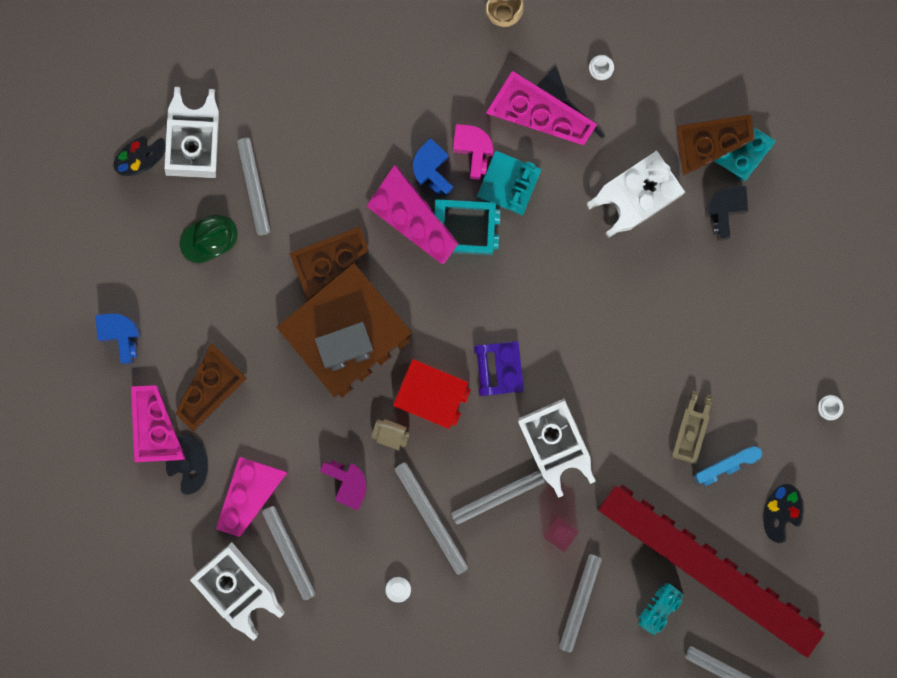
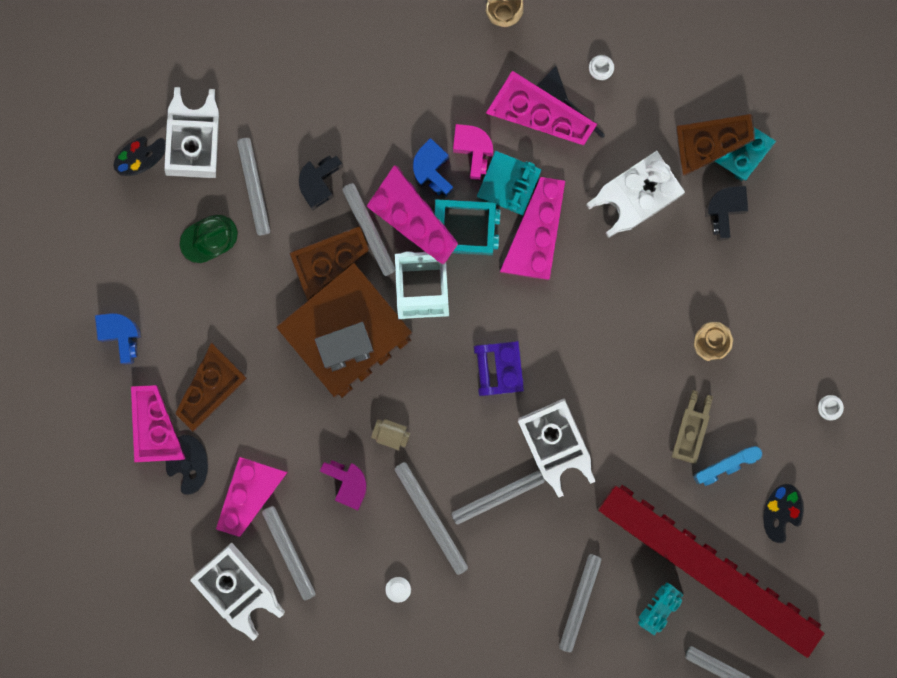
red brick [393,359,471,429] -> none
clear pink brick [543,516,579,552] -> none
none -> black brick [299,155,343,210]
none -> light grey axle [342,183,396,276]
none -> light aqua window [395,251,449,319]
none -> dark pink wing [500,177,565,280]
none -> tan hair [694,322,733,361]

